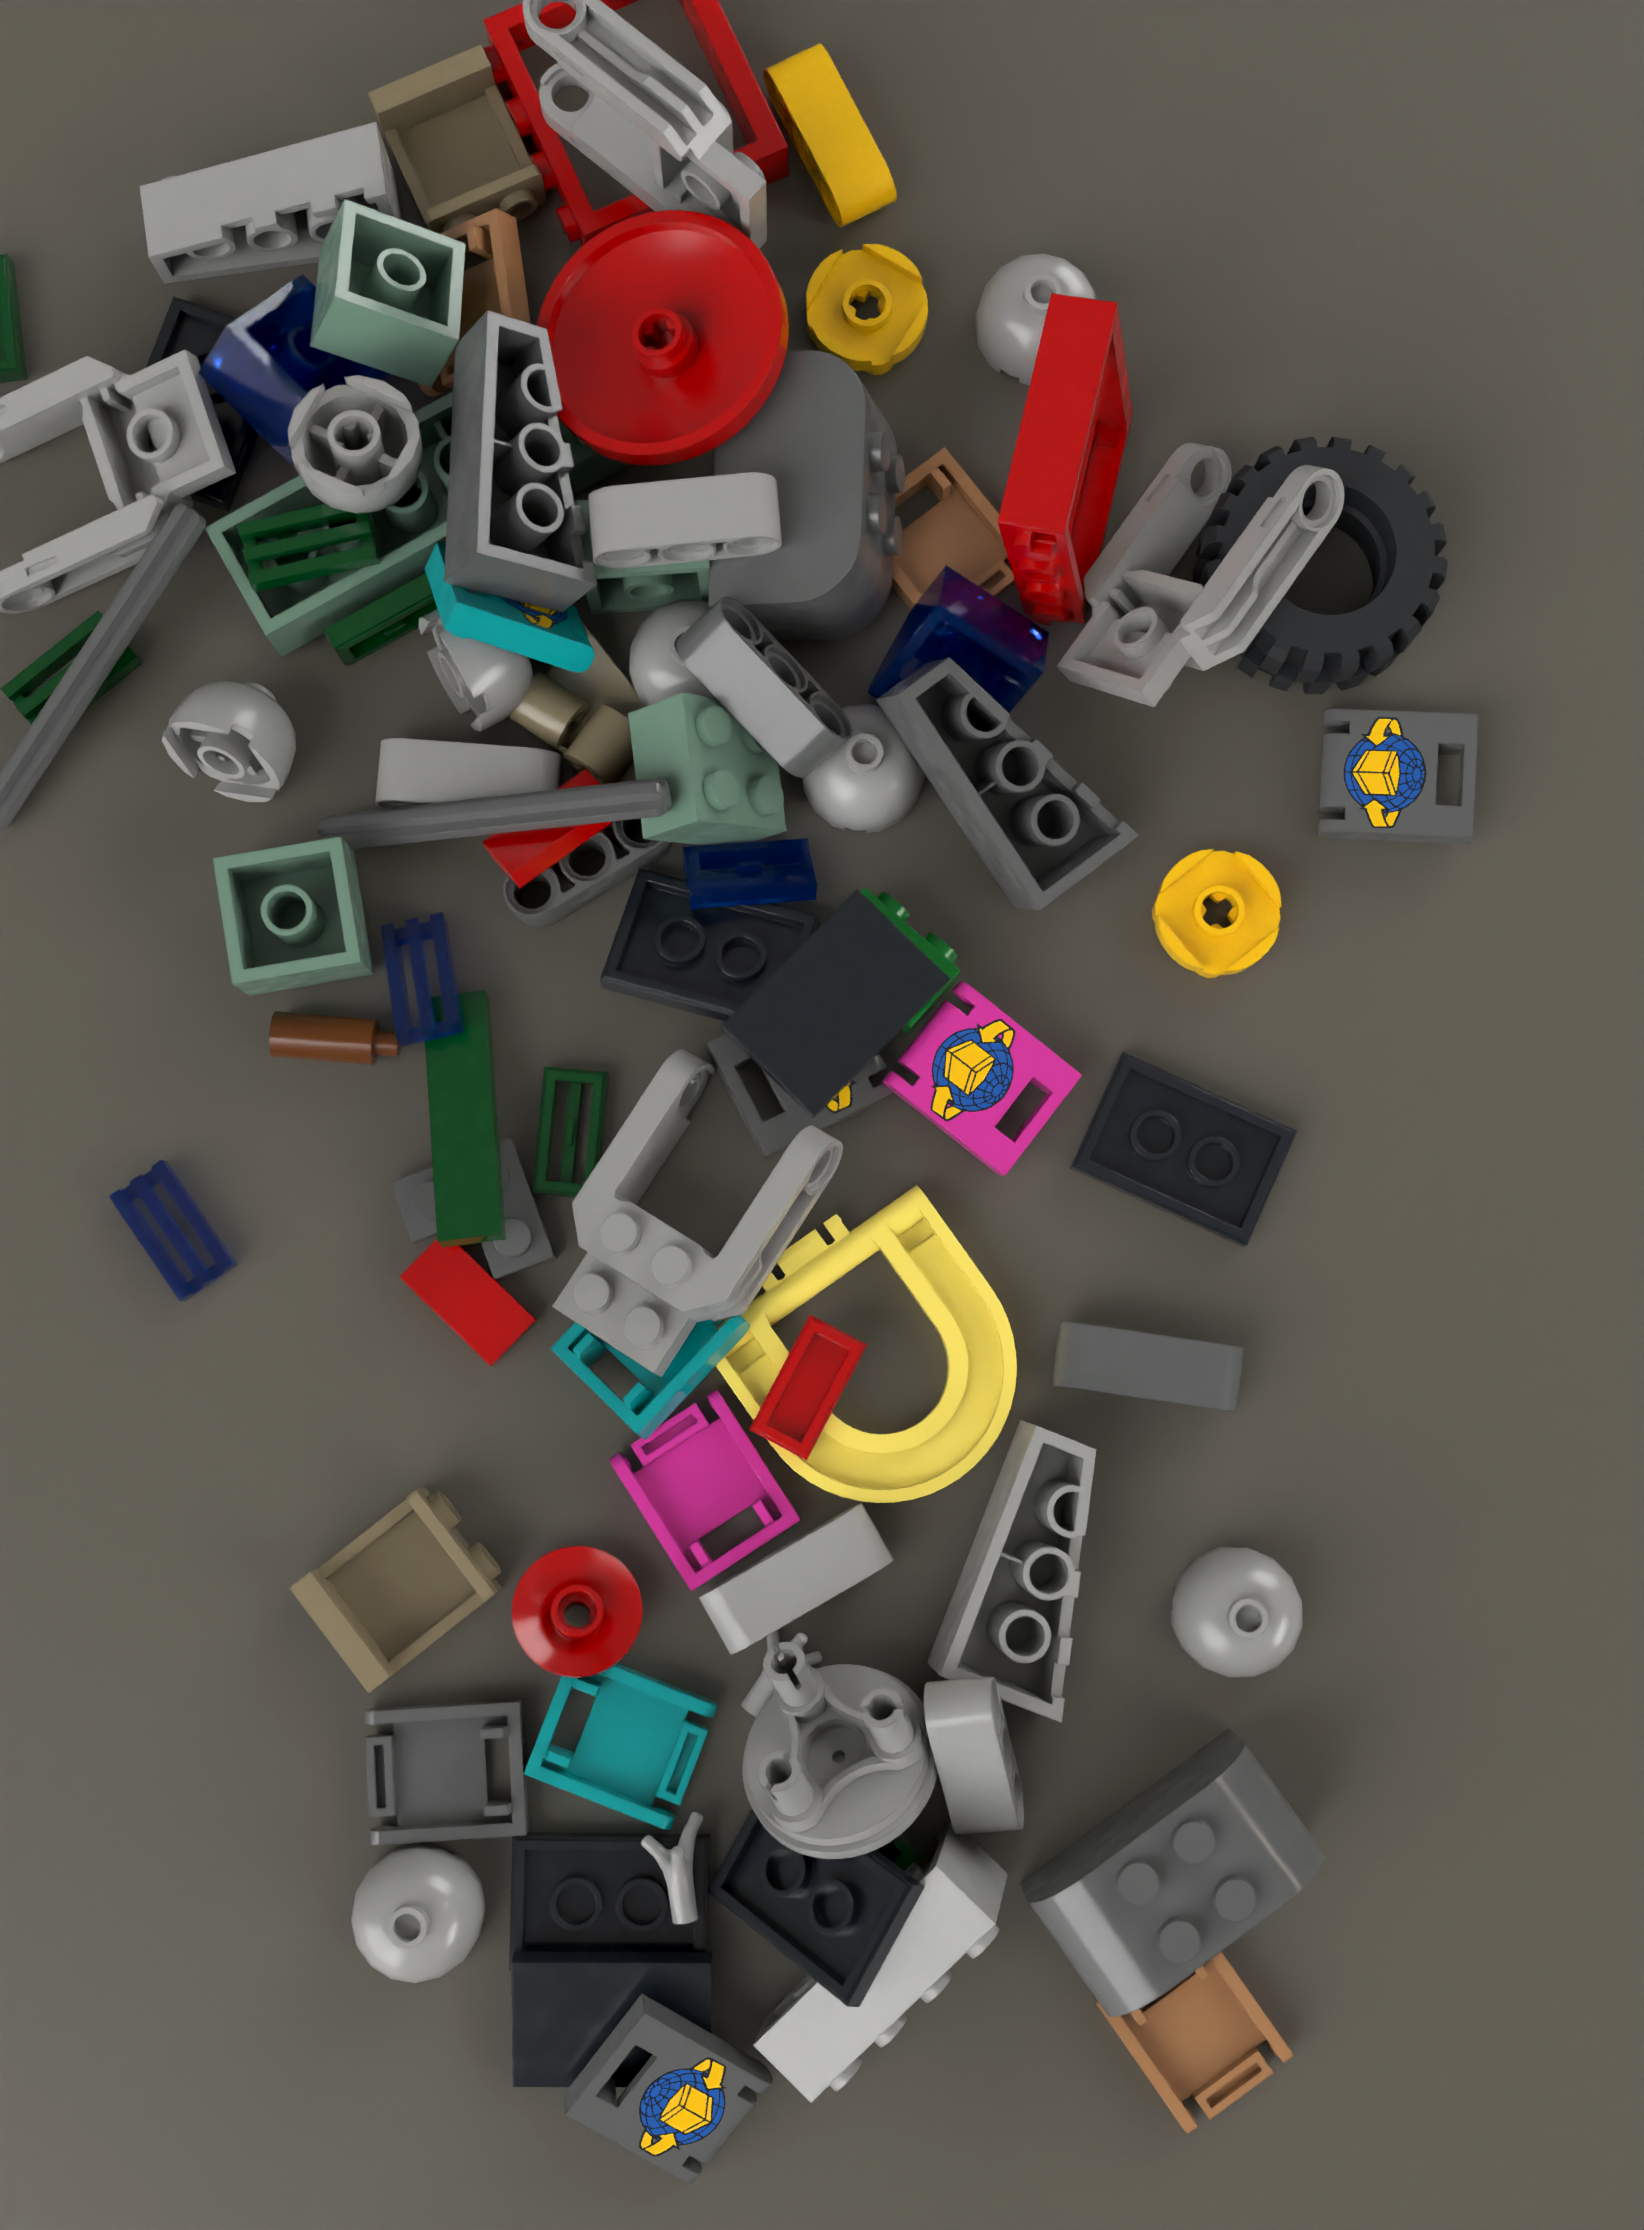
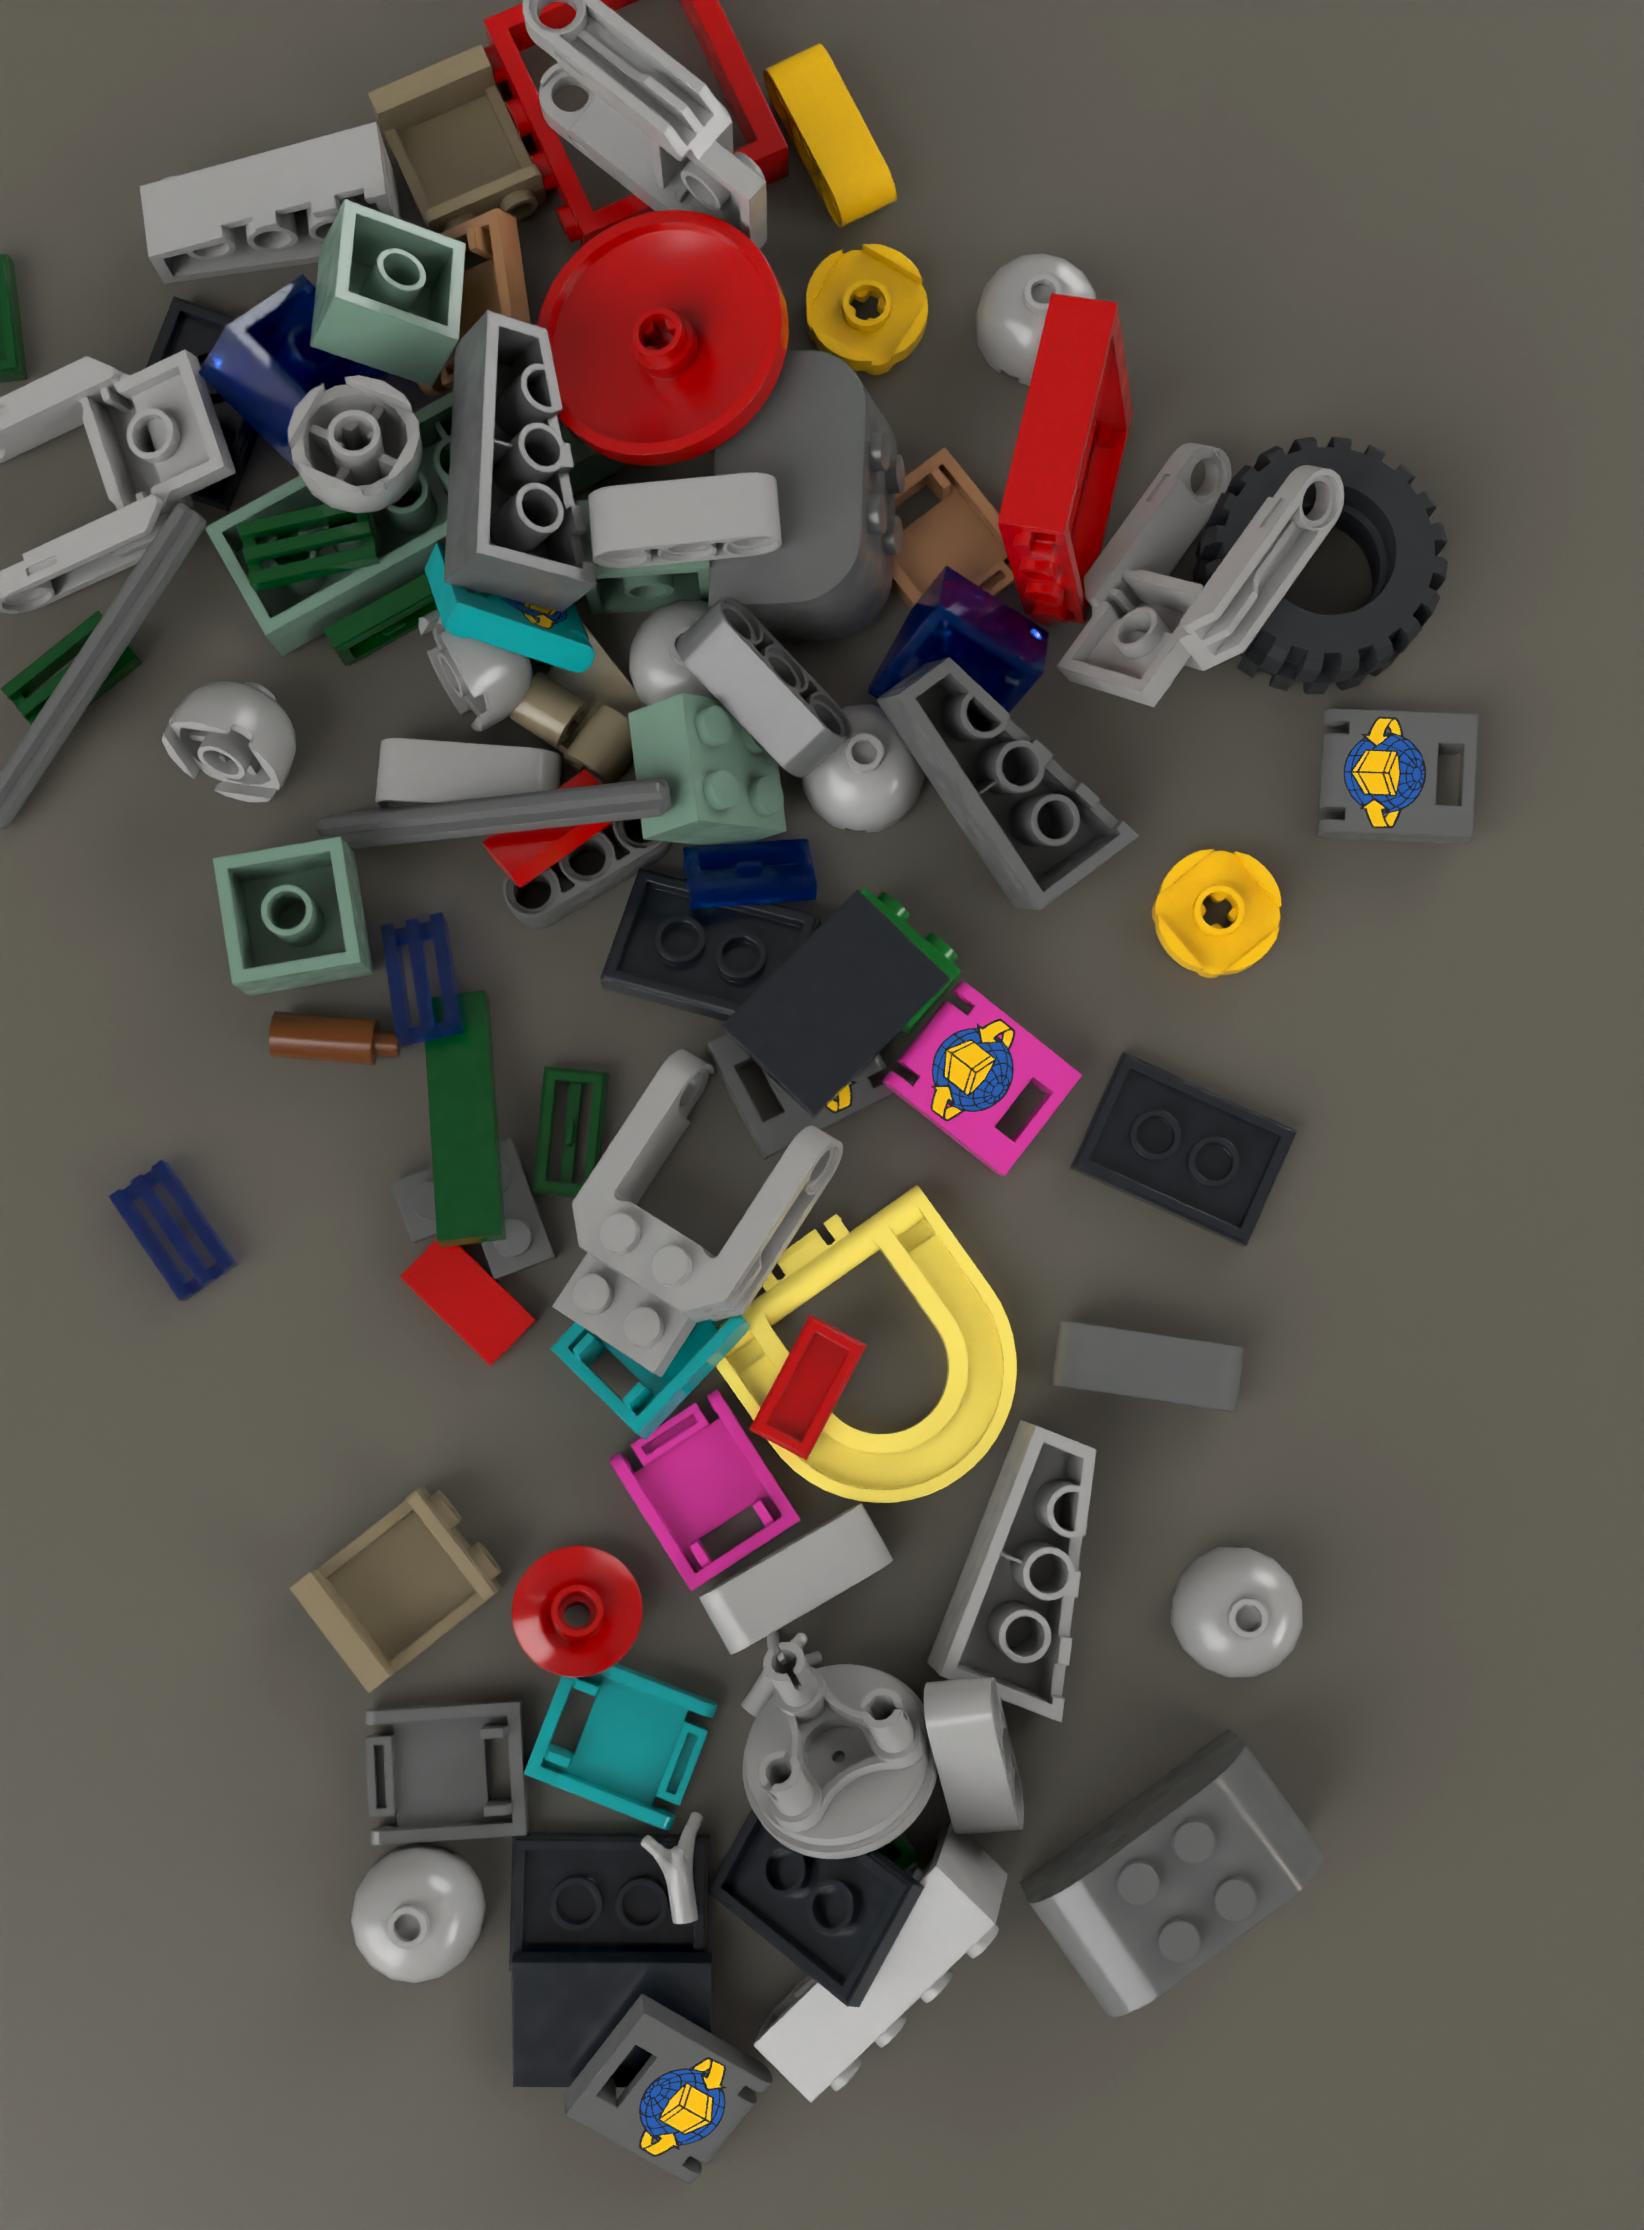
medium nougat container [1093,1952,1294,2135] -> none

